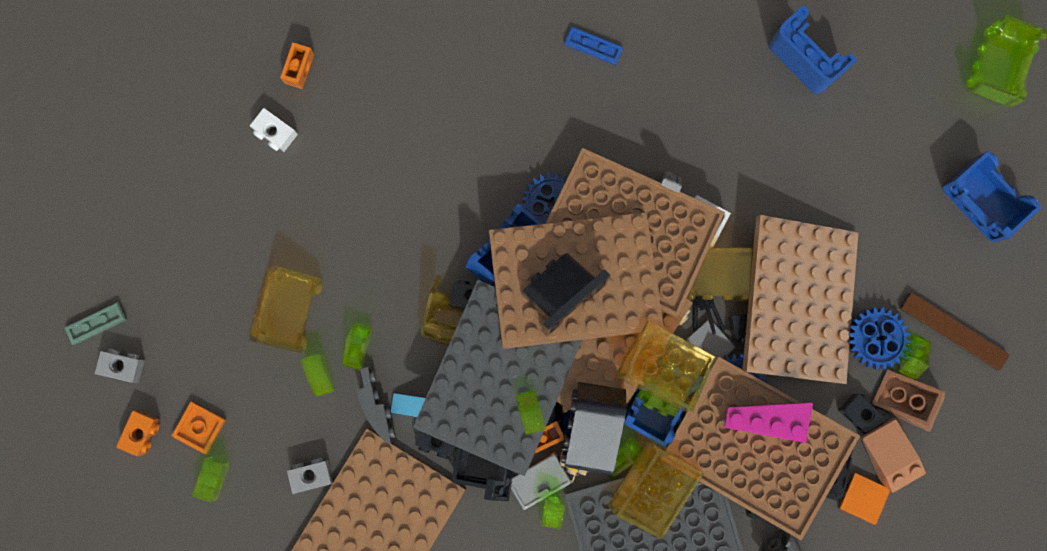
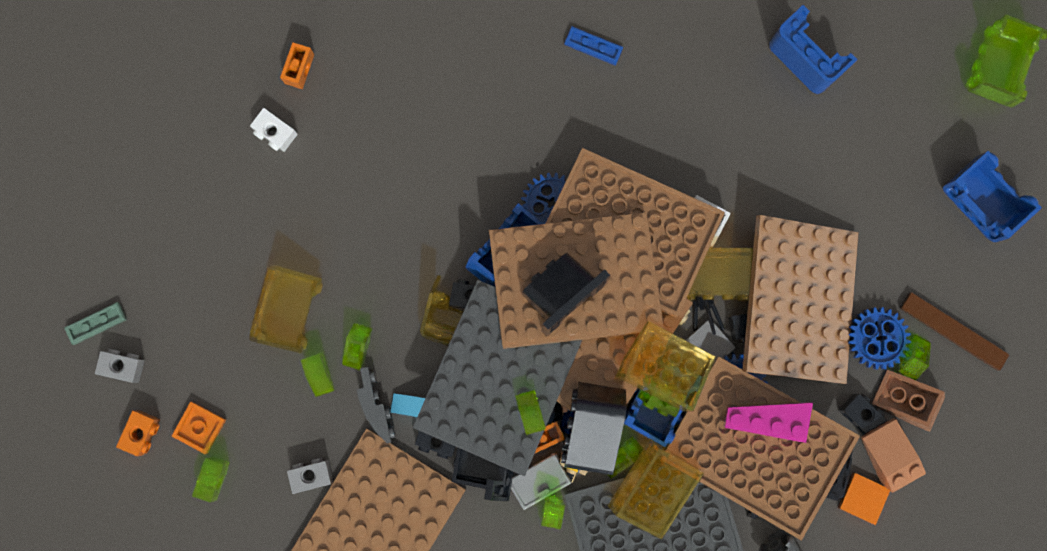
light grey tile [661,170,682,193] -> none

